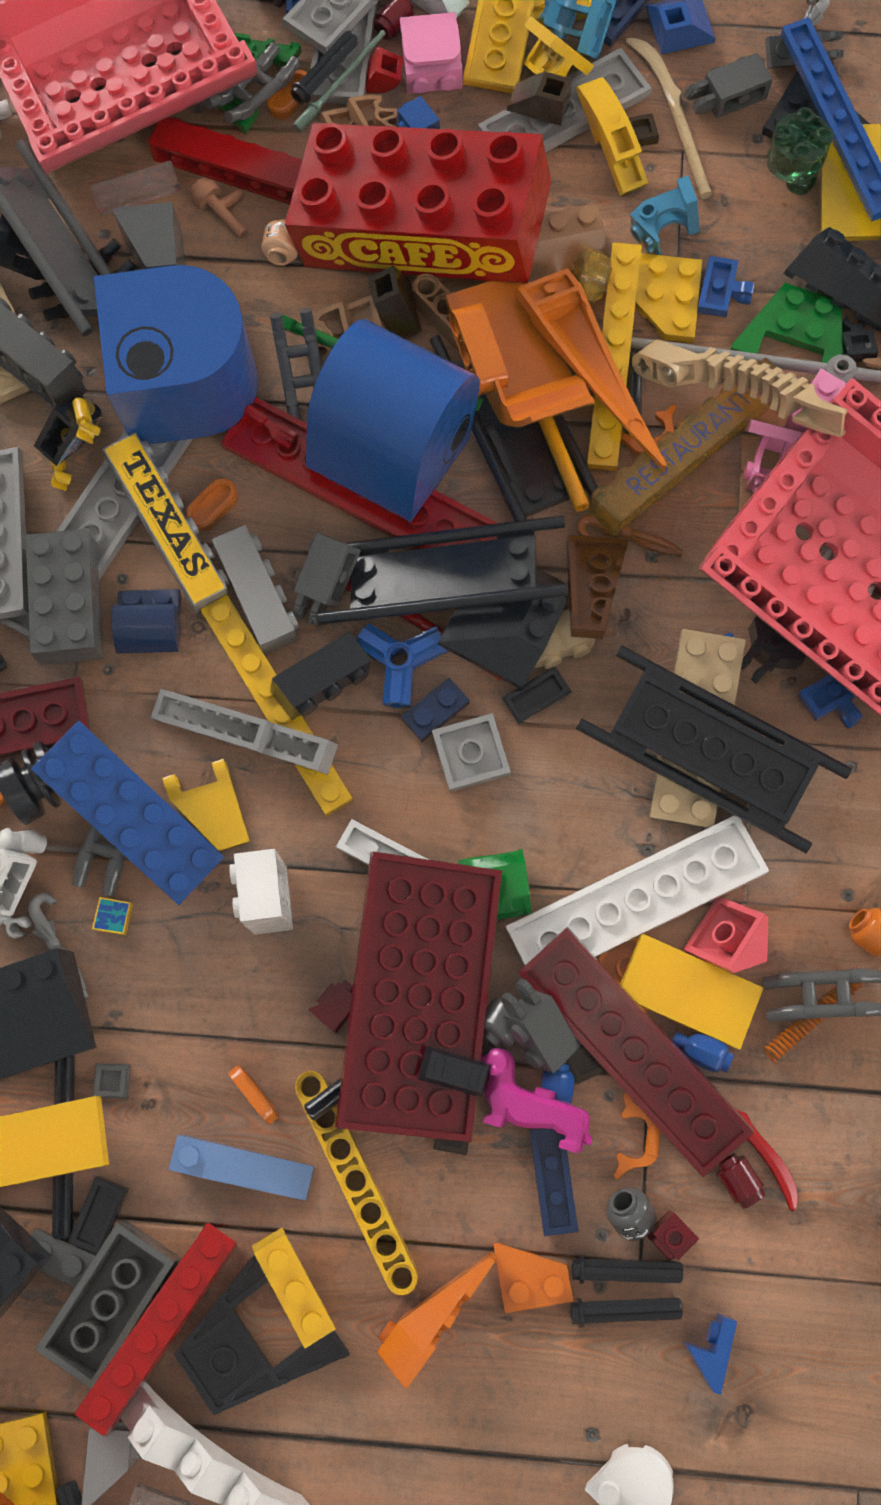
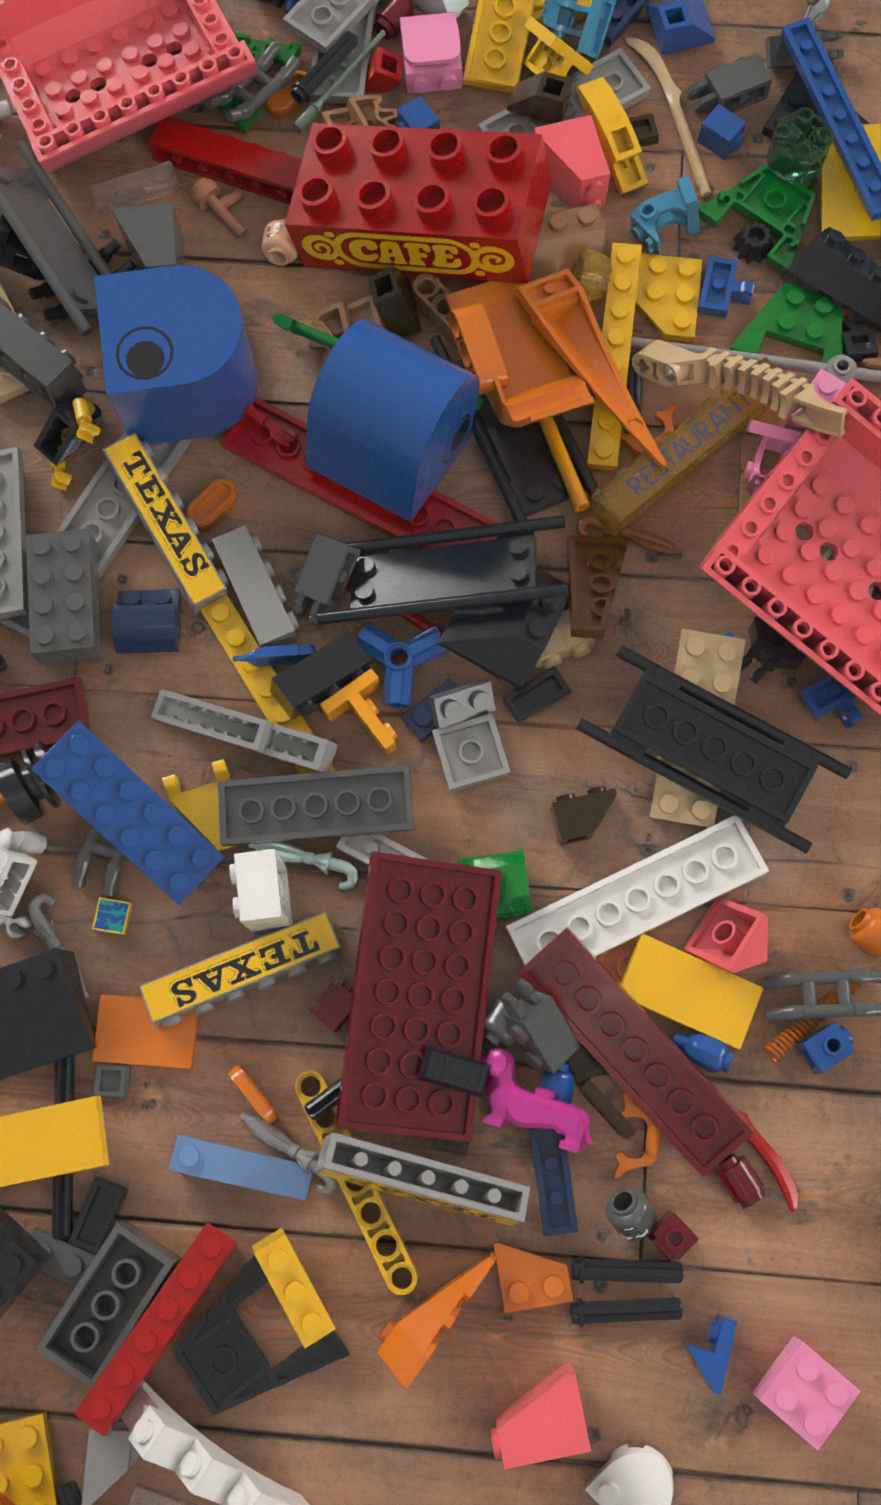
dark grey piece [270,308,322,420] -> none
none -> orange tile [92,994,199,1070]
none -> brick [139,911,342,1029]
none -> dark grey plate [218,765,415,847]
none -> blue piece [233,644,316,667]
none -> light grey piece [239,1112,337,1194]
none -> light aqua piece [249,842,358,890]
none -> light grey brick [315,1132,531,1226]
none -> light orange bracket [320,668,397,756]
none -> plate [429,678,496,729]
none -> coral slope [490,1363,591,1470]
none -> coral slope [534,115,610,211]
none -> dark brown slope [550,786,617,846]
none -> dark brown tile [579,1079,637,1139]
none -> blue brick [697,104,746,160]
none -> green wing [698,163,816,276]
none -> black piece [732,222,774,264]
none -> bright pink brick [752,1336,861,1451]
none -> blue brick [796,1022,856,1074]

